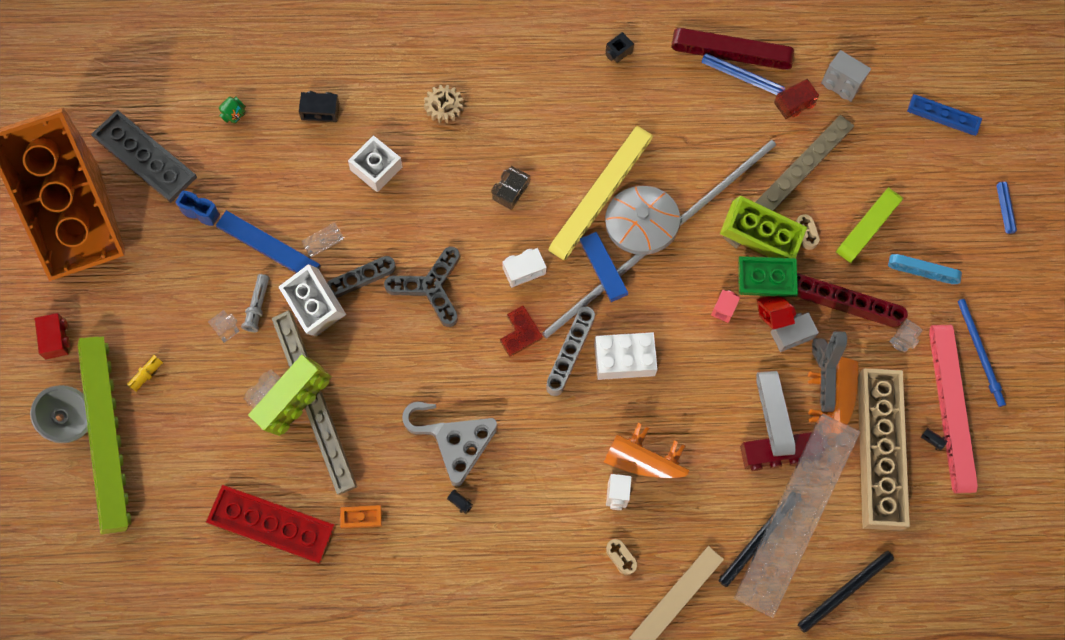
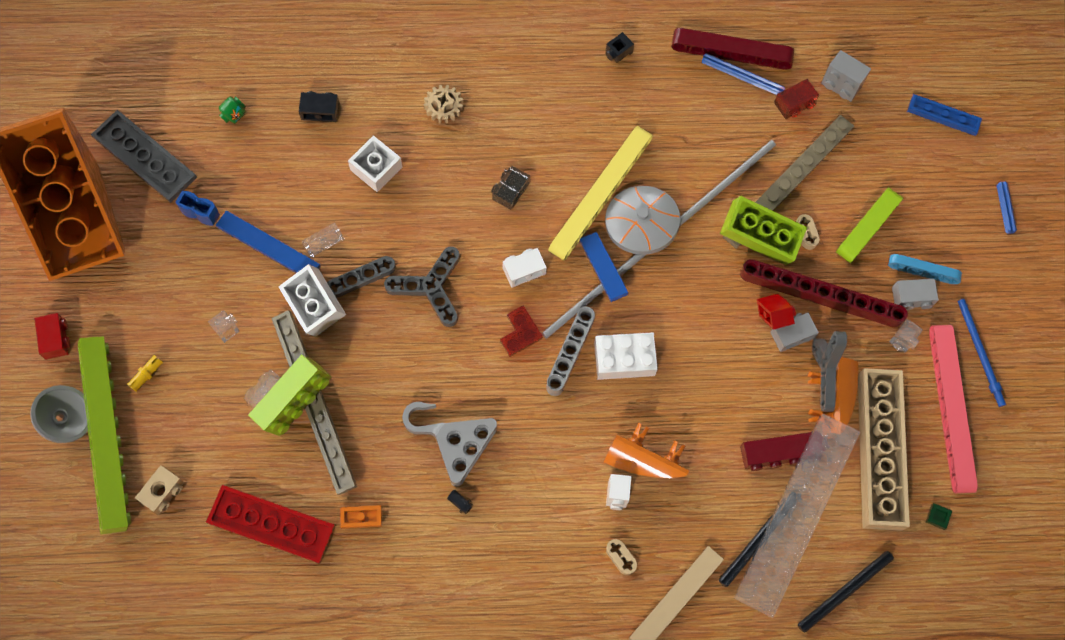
light grey pin [241,274,270,332] -> none
coral brick [711,290,740,323] -> none
green plate [738,256,798,297] -> none
light grey beam [756,371,795,456] -> none
black pin [920,427,948,451] -> none
none -> tan brick [135,465,184,515]
none -> light grey brick [892,279,938,310]
none -> dark green tile [926,503,952,530]

